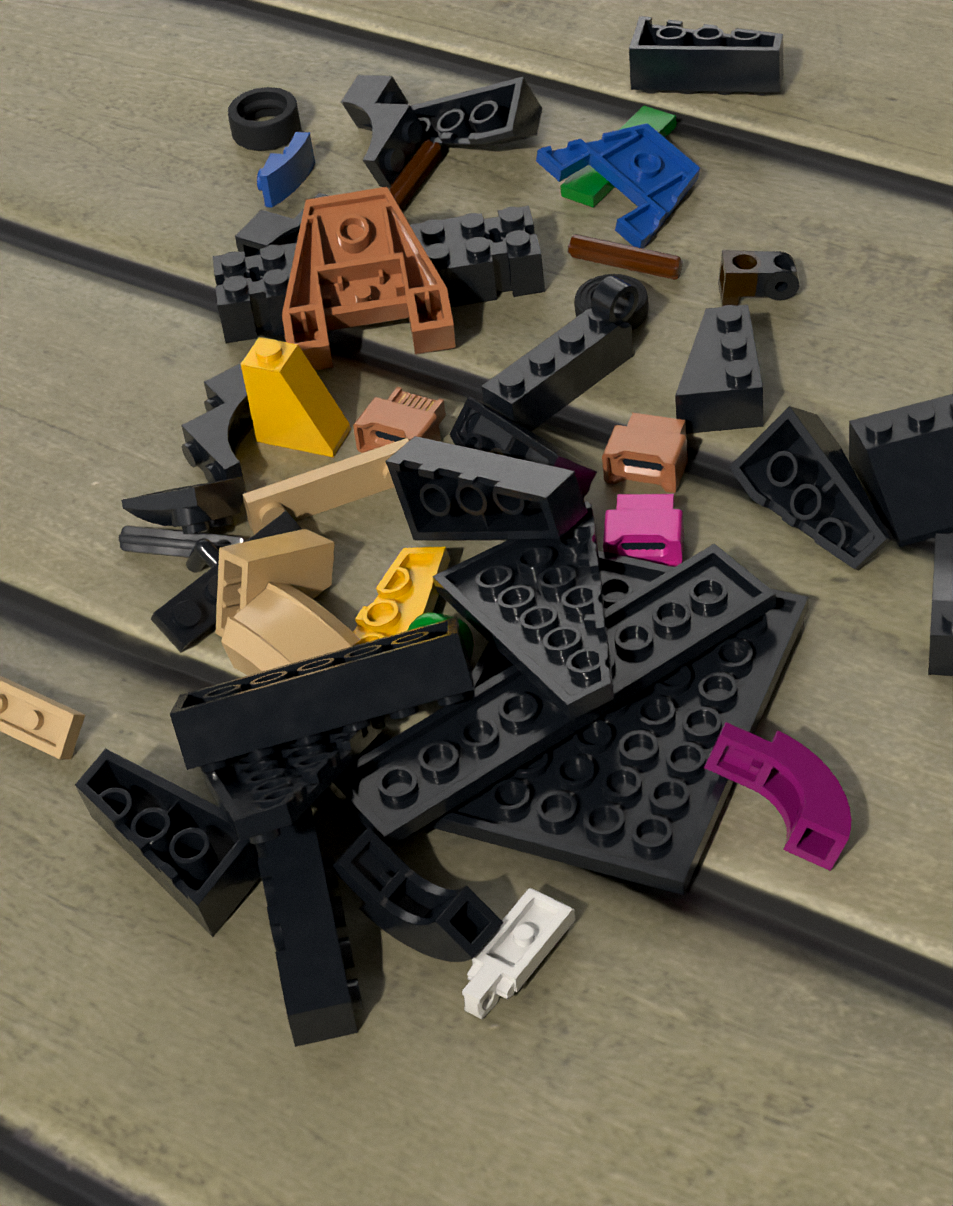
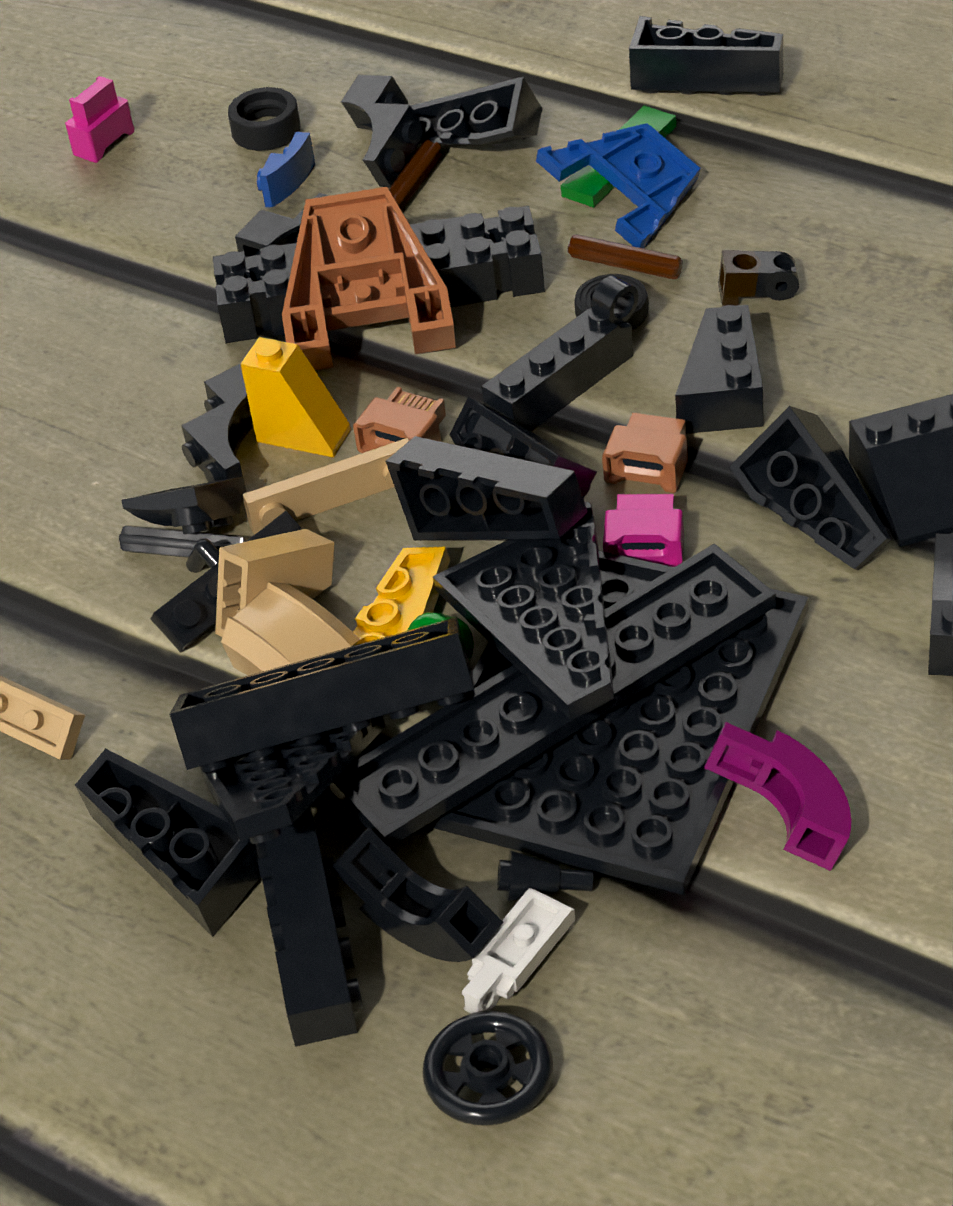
none -> dark pink piece [65,76,135,163]
none -> black plate [422,1011,553,1126]
none -> black cone [497,850,593,902]

